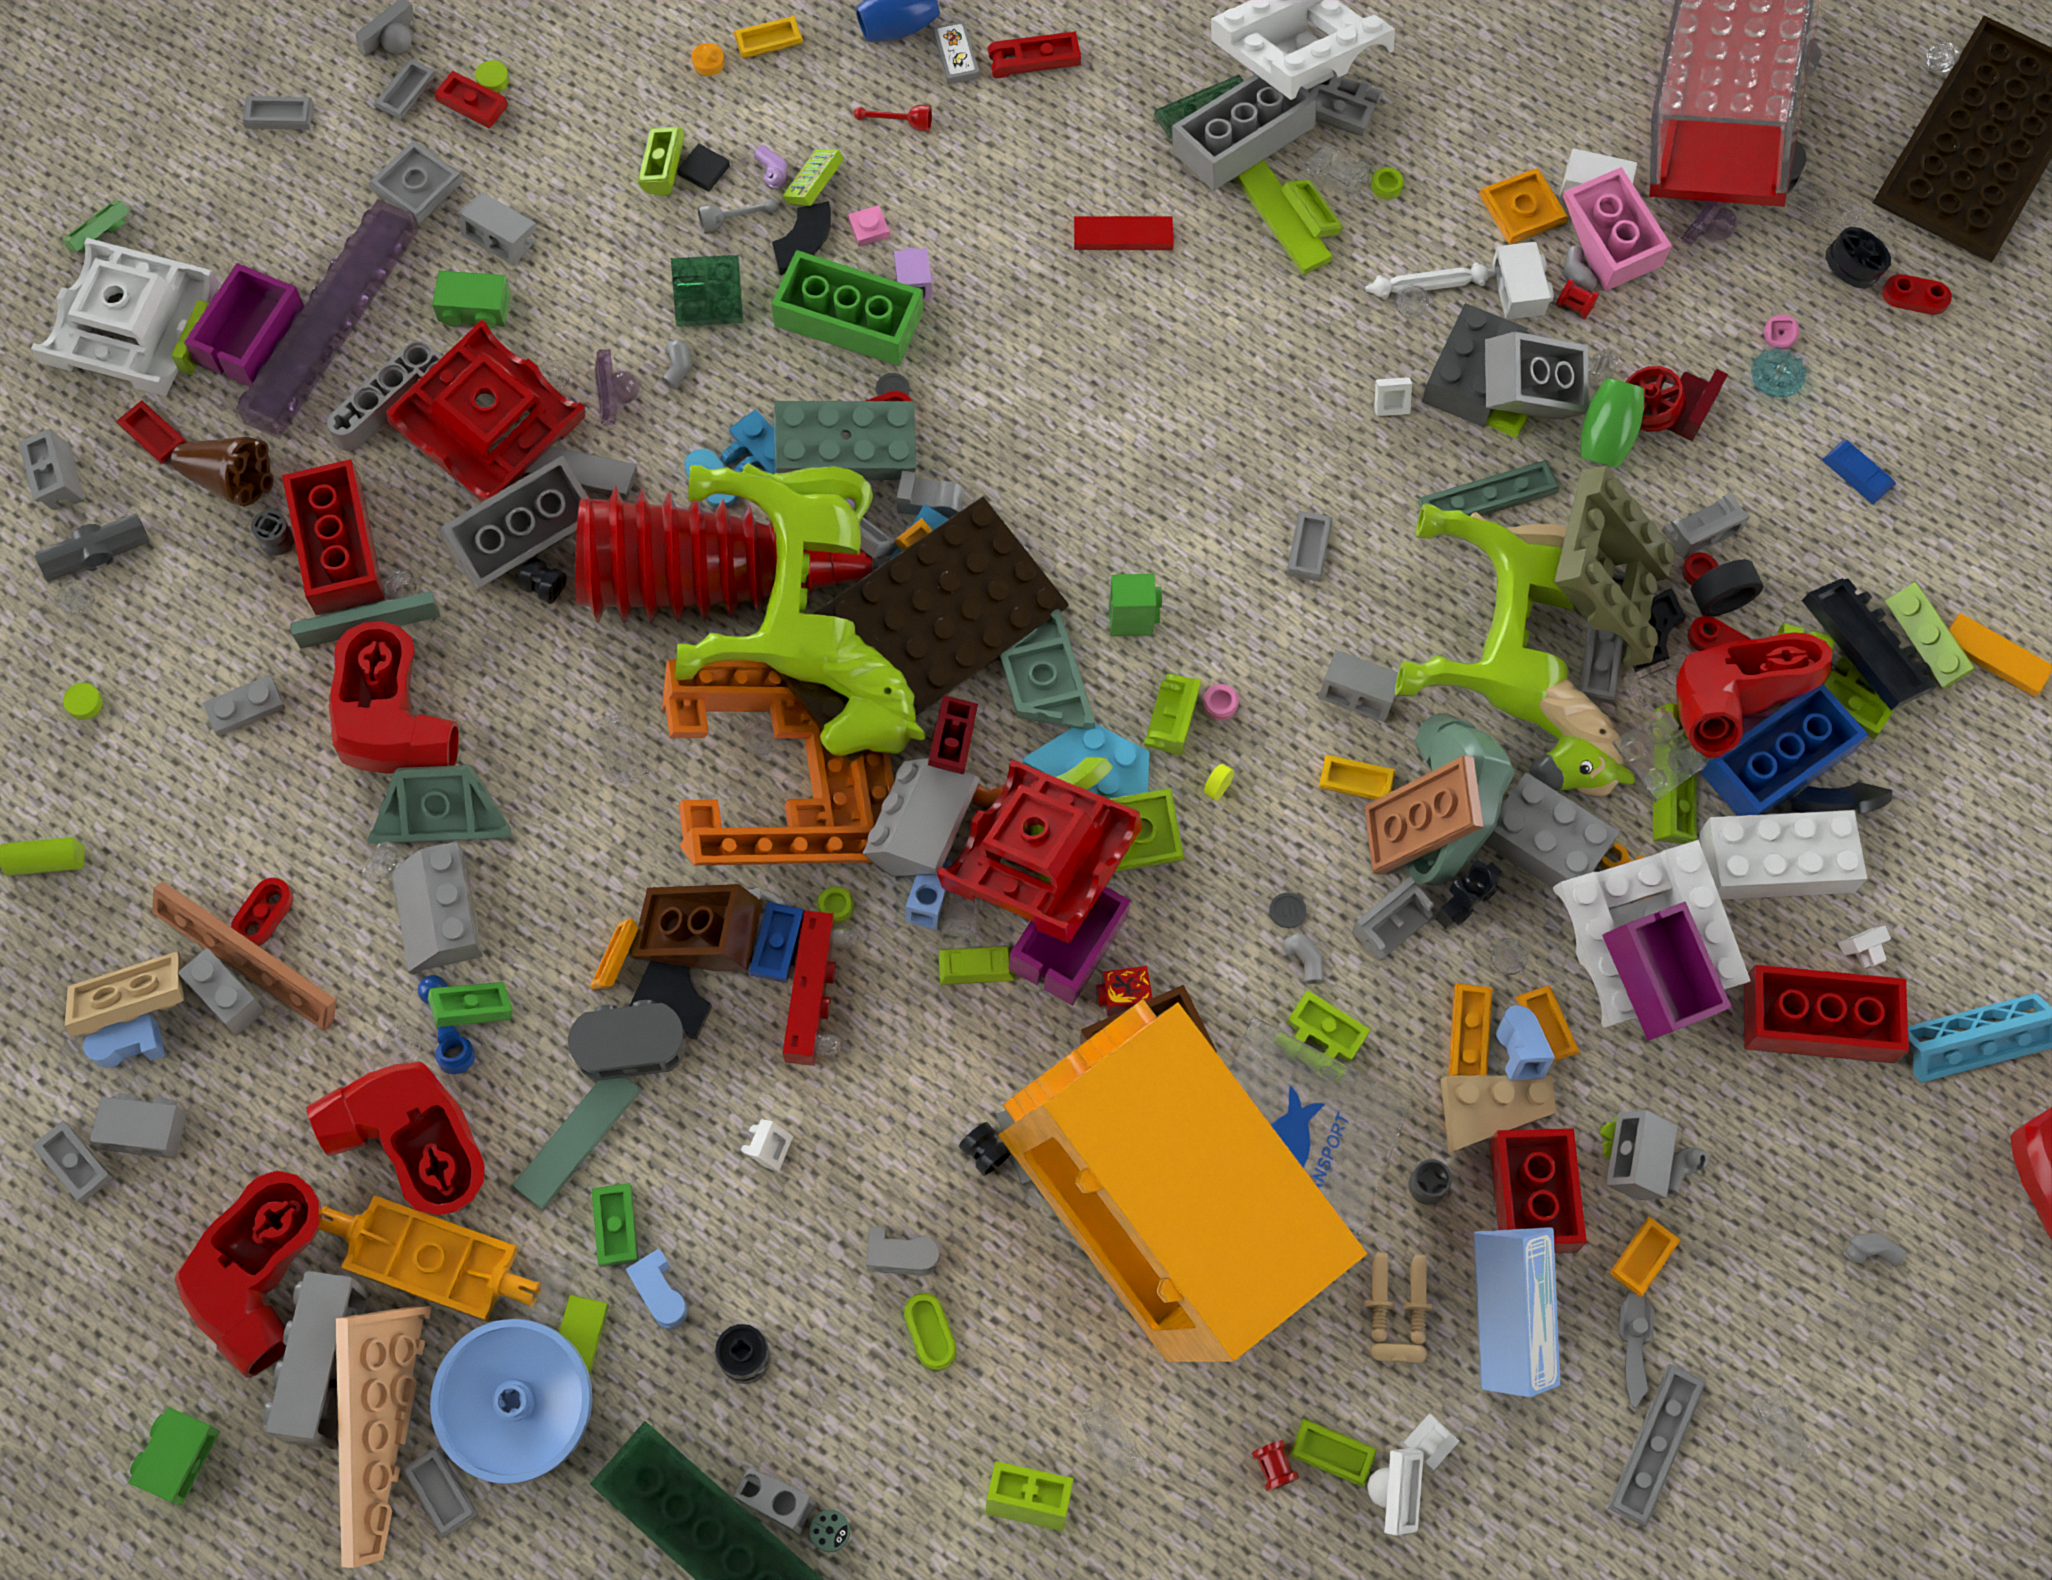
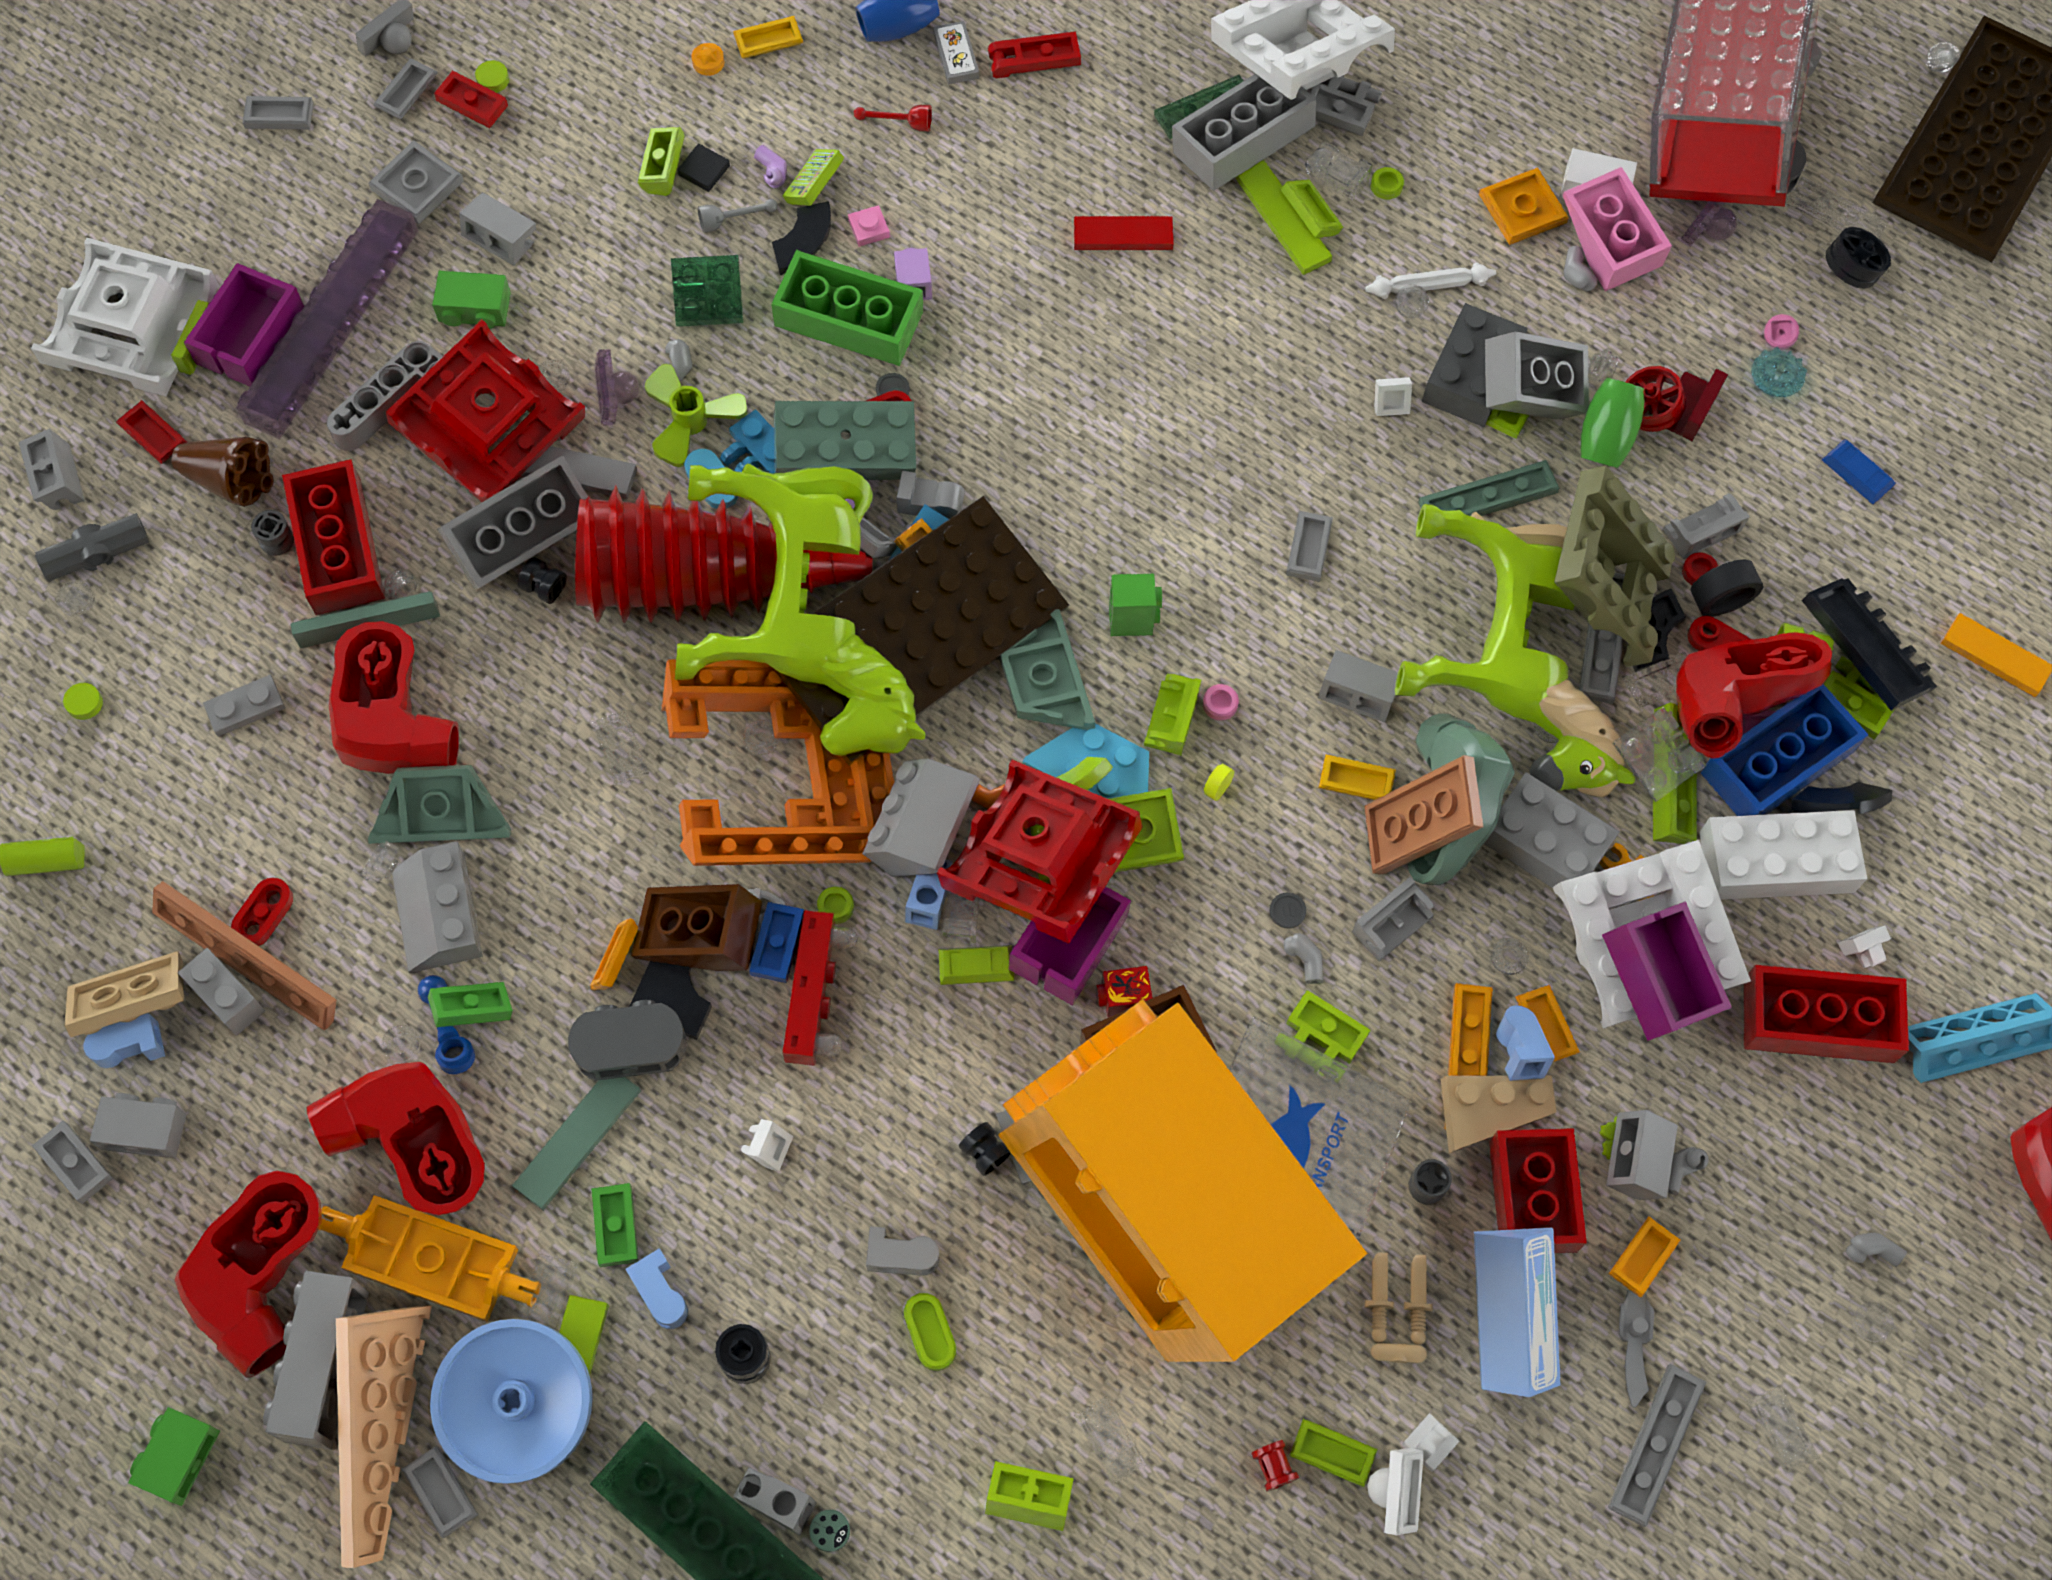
bright green plate [62,200,130,253] -> none
dark red slope [928,695,978,775] -> none
black plate [1435,860,1502,929] -> none
white brick [1492,242,1554,320] -> none
red bush [1556,278,1600,320] -> none
red plate [1882,274,1952,315] -> none
lime plate [1885,581,1976,689] -> none
none -> lime piece [645,363,748,467]

